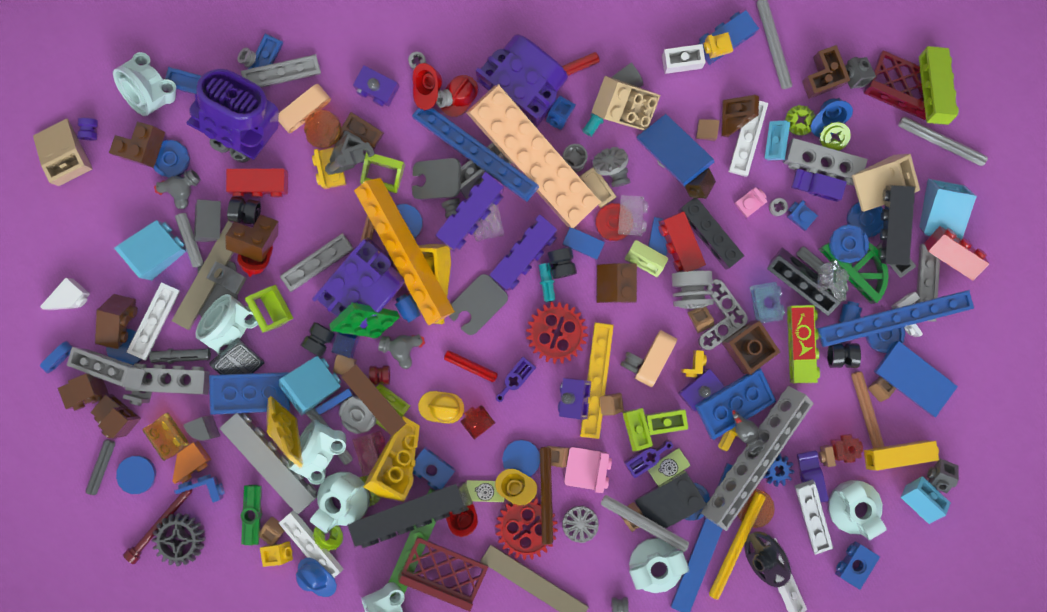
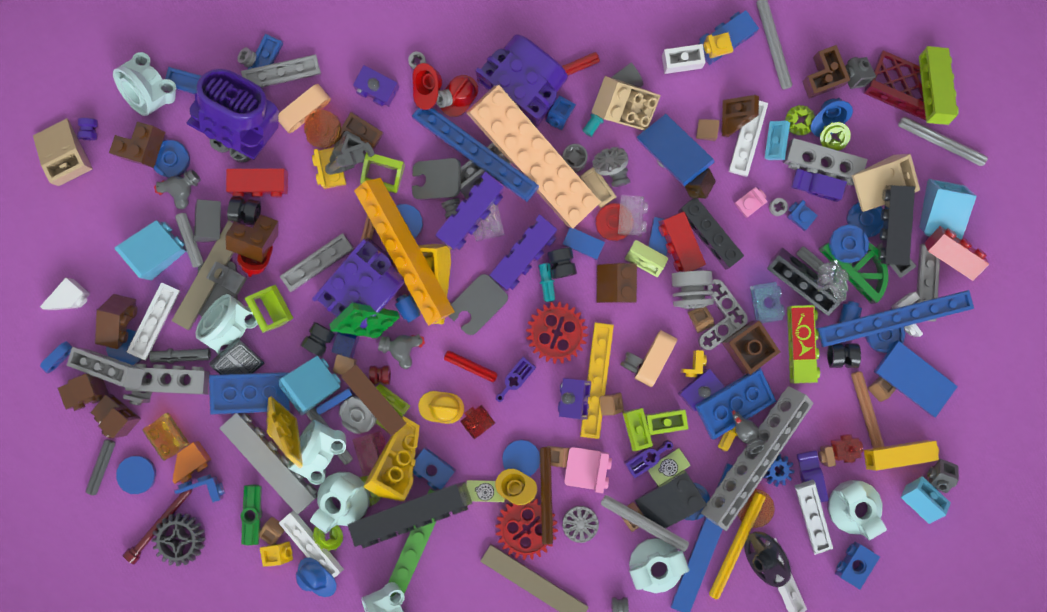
dark grey brick [183,415,220,440] -> none
dark red fence [398,536,488,612] -> none
red piece [446,499,478,537] -> none

